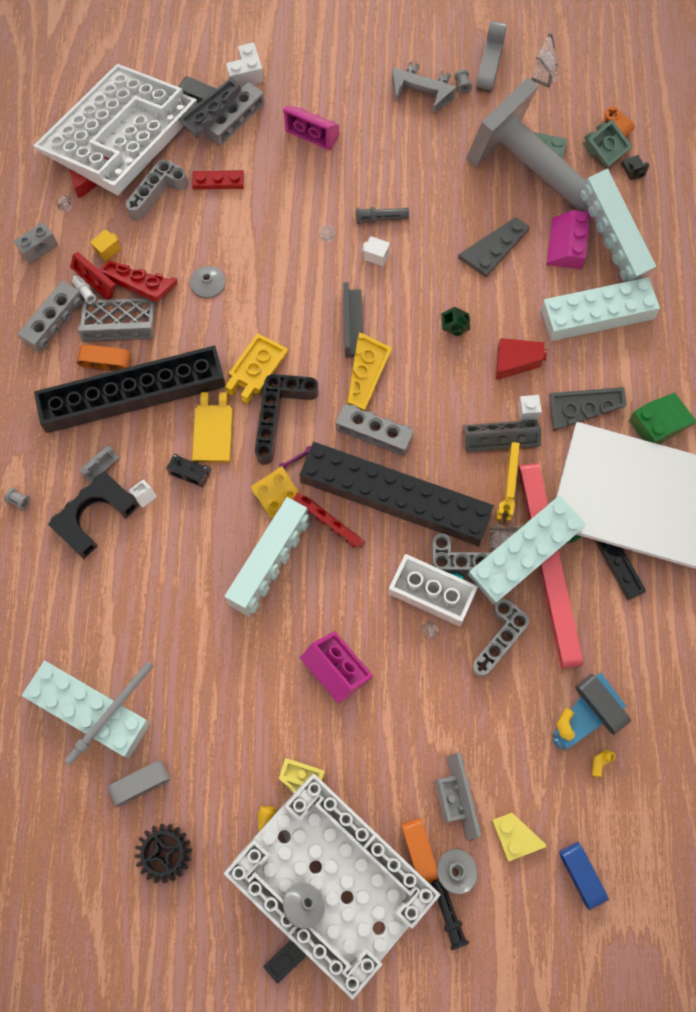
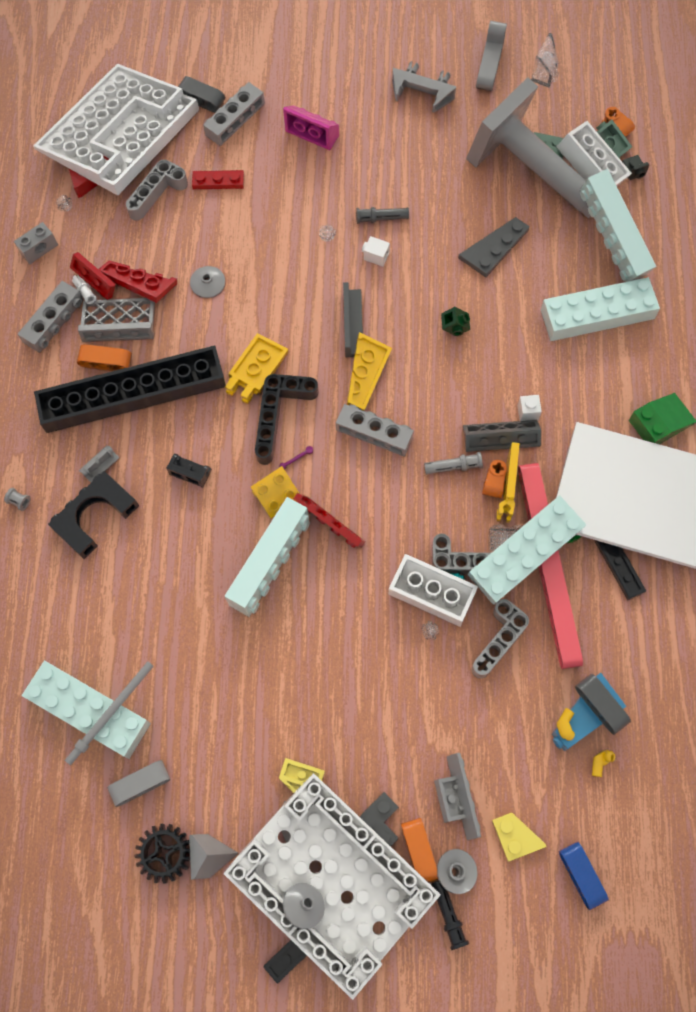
yellow brick [90,229,121,262] -> none
white slope [128,479,157,508] -> none
dark grey wing [178,78,242,139] -> none
yellow tile [192,392,233,463] -> none
white brick [226,42,264,87] -> none
yellow cone [257,806,277,832] -> none
black brick [299,441,494,546] -> none
dark pink slope [300,631,373,704] -> none
light grey bush [454,70,472,93] -> none
red slope [496,338,547,379] -> none
dark pink slope [546,210,590,269] -> none
dark grey wing [549,387,627,431] -> none
none -> light grey slope [189,834,238,880]
none -> dark grey plate [360,792,399,847]
none -> light grey pin [424,452,483,475]
none -> orange piece [482,460,507,499]
none -> white slope [556,121,632,186]

